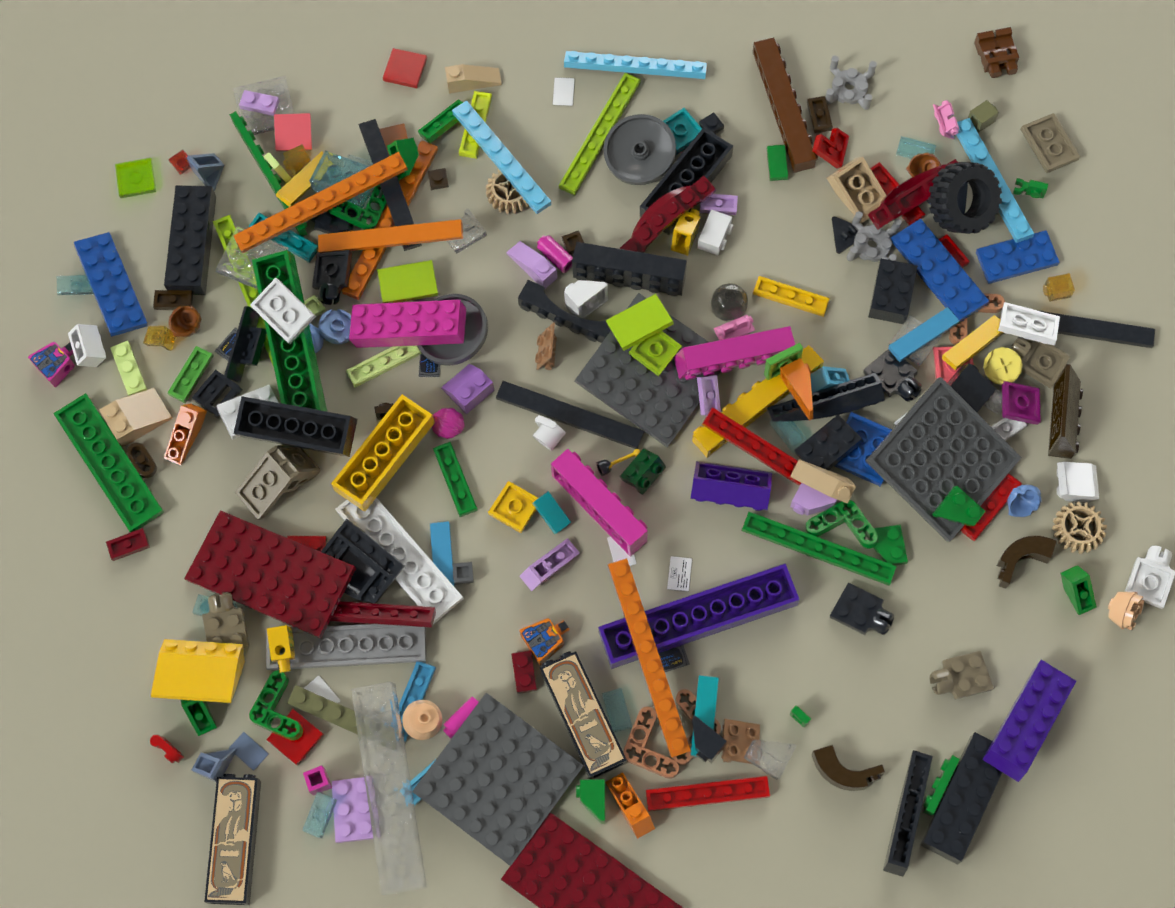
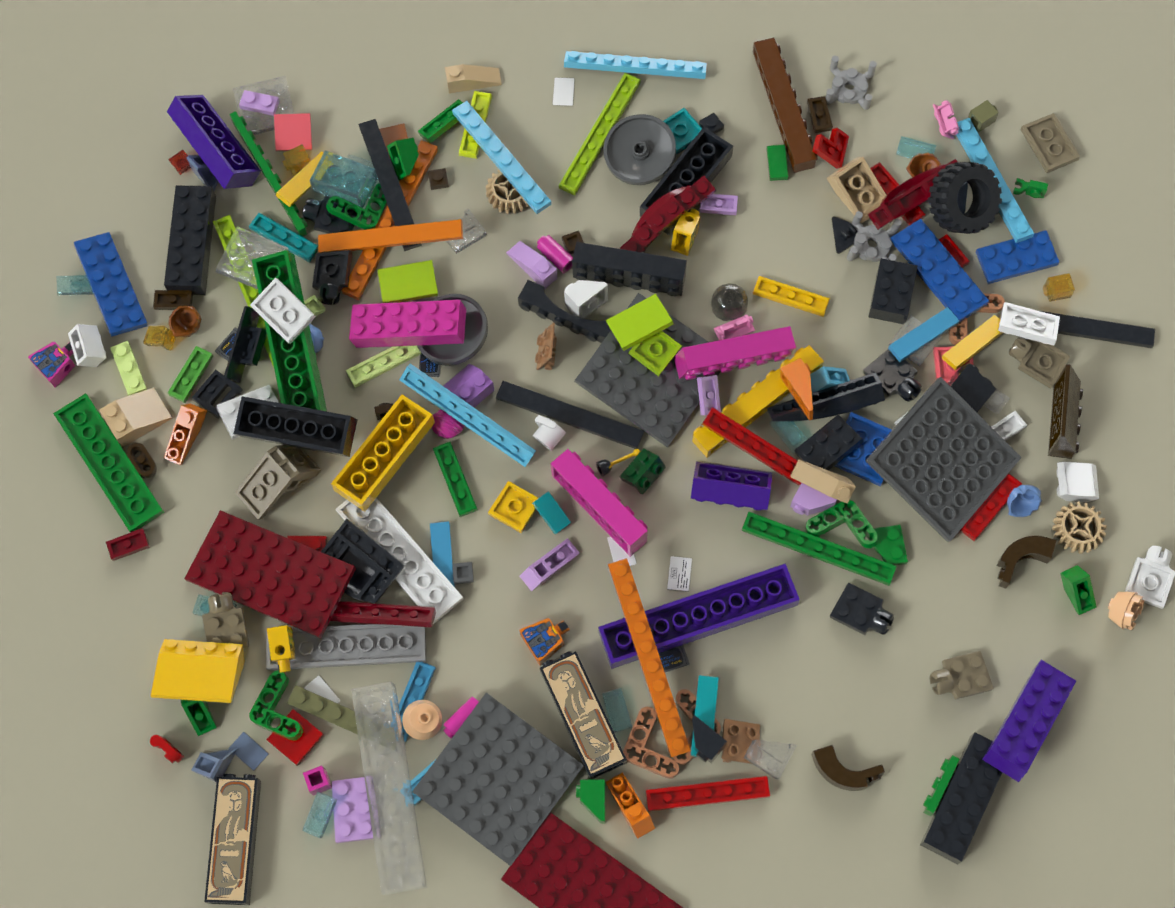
clear neon green tile [115,158,156,198] -> none
orange plate [233,152,408,253] -> none
yellowish green tile [264,152,292,183] -> none
light blue tile [318,309,351,344] -> none
tile [383,48,427,88] -> none
dark red plate [511,650,537,694] -> none
white brick [697,209,734,256] -> none
bright green plate [764,343,803,380] -> none
green tile [790,705,811,728] -> none
black slope [883,750,933,877] -> none
green wing [932,486,985,526] -> none
reddish brown hips [974,27,1019,78] -> none
light yellow tile [983,347,1023,385] -> none
magenta tile [1002,381,1041,425] -> none
none -> dark purple brick [167,95,261,189]
none -> medium azure plate [399,364,536,467]

